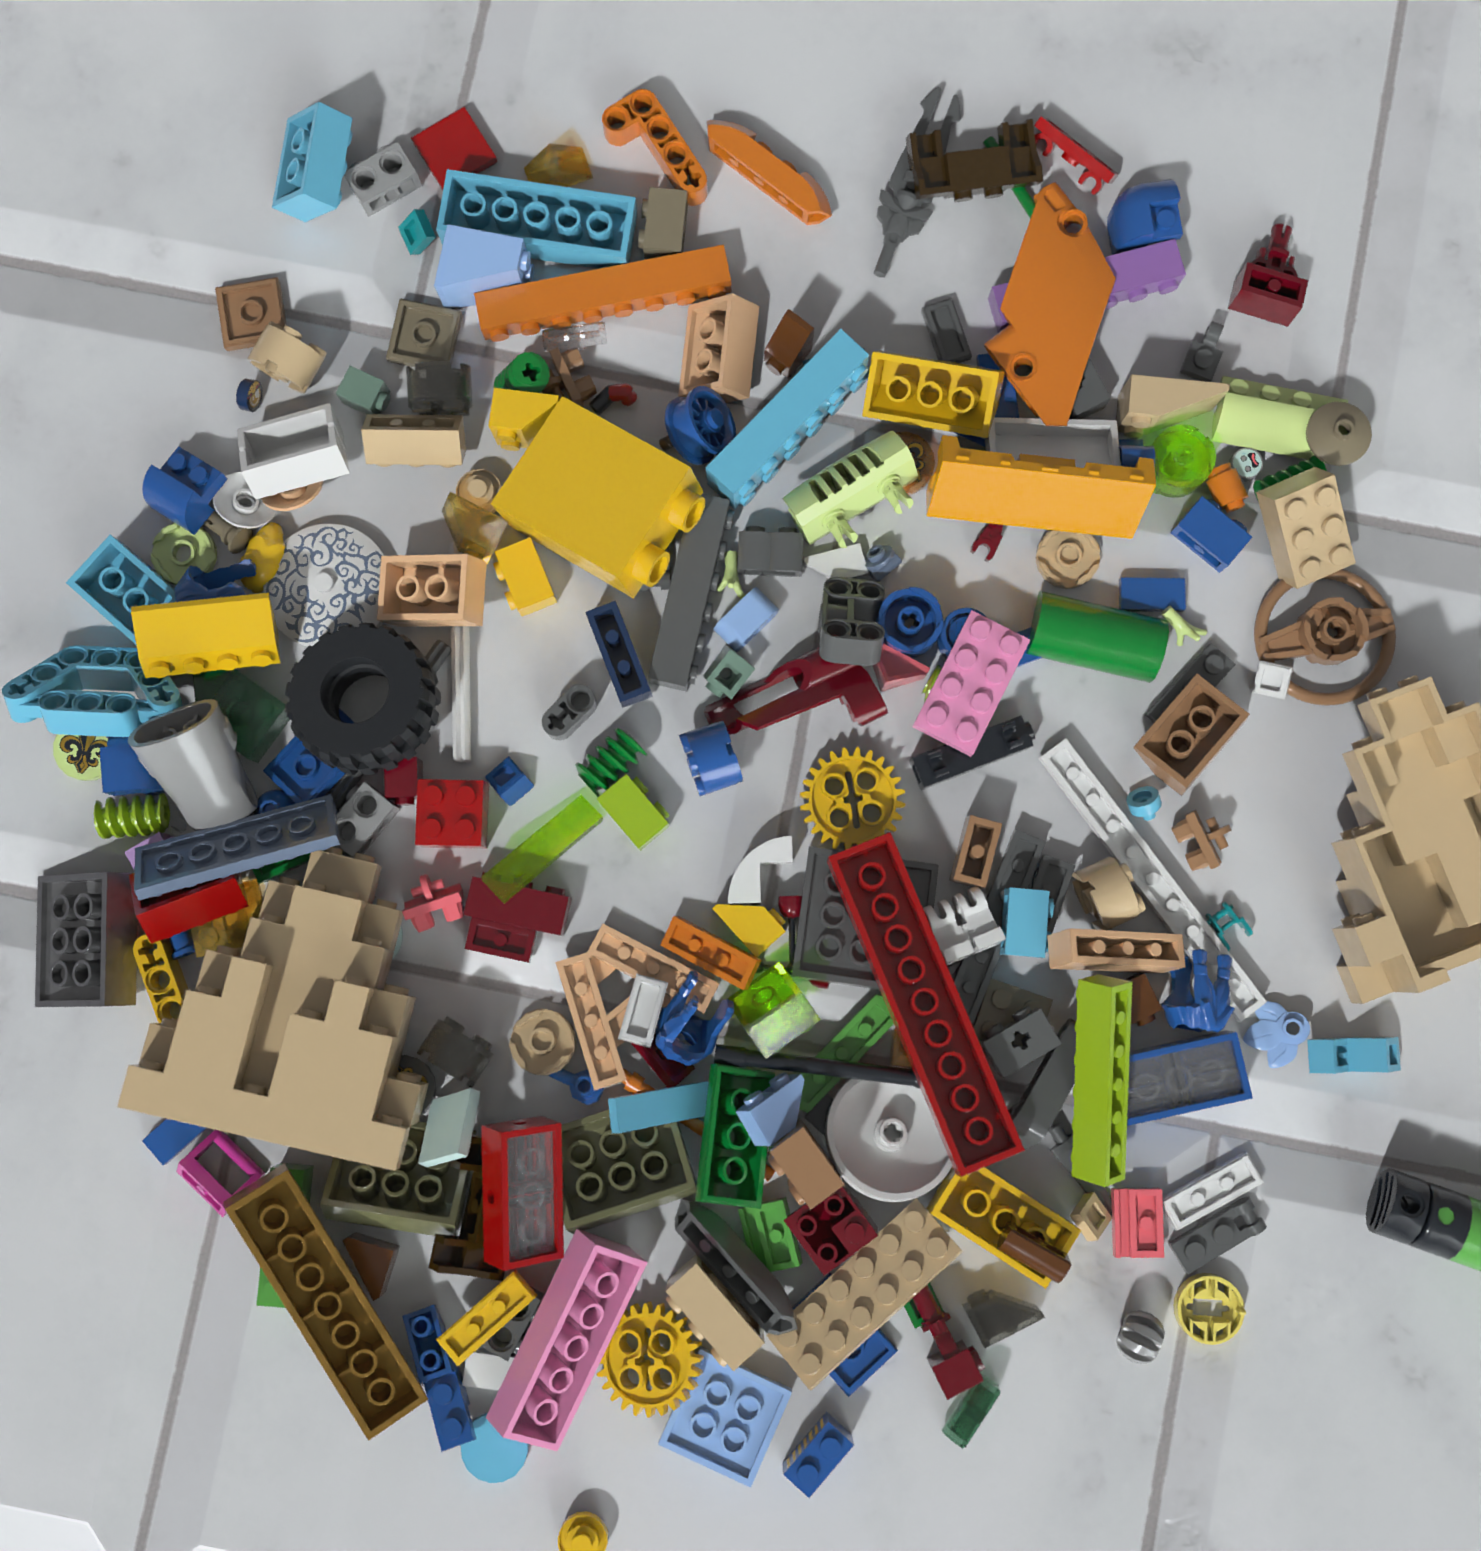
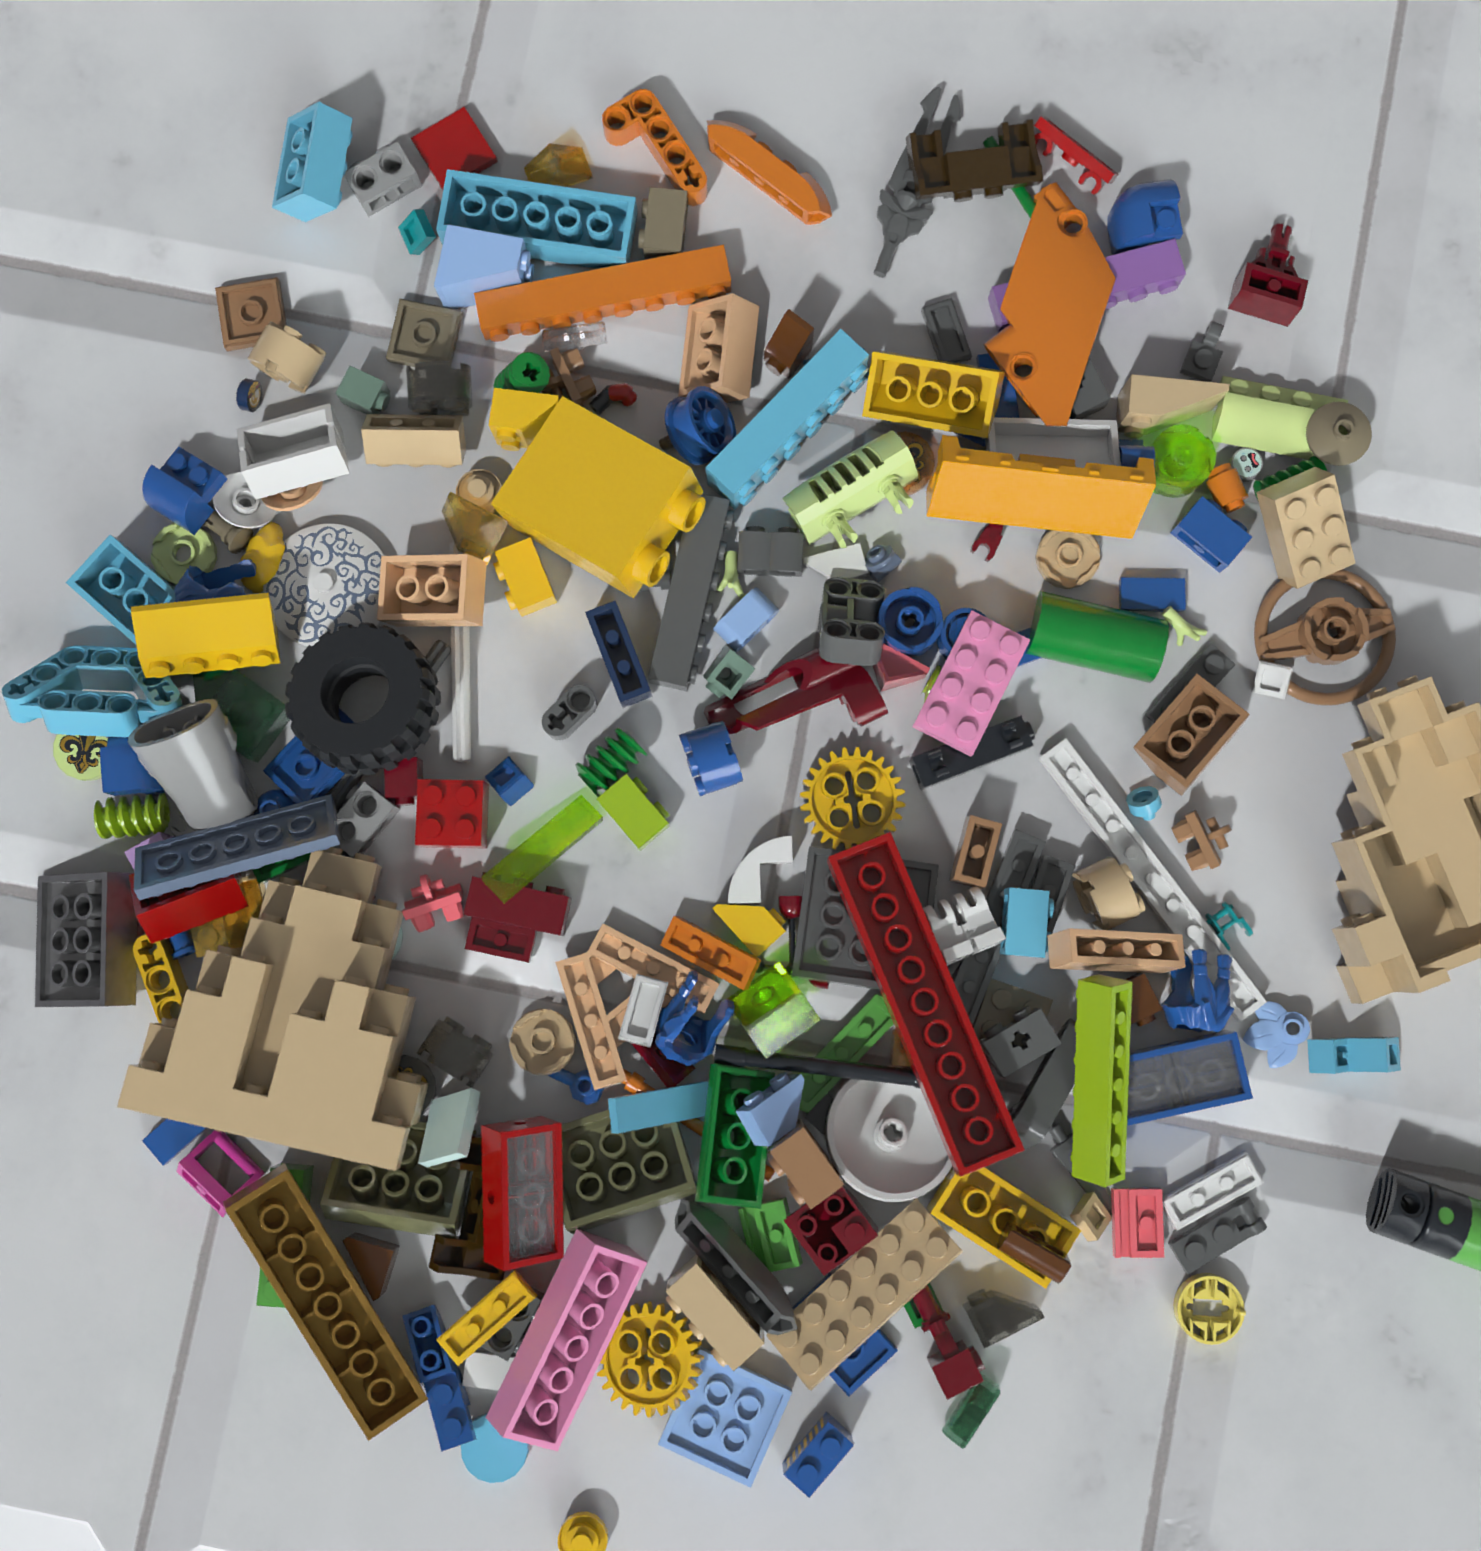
light grey piece [1116,1310,1165,1364] -> none

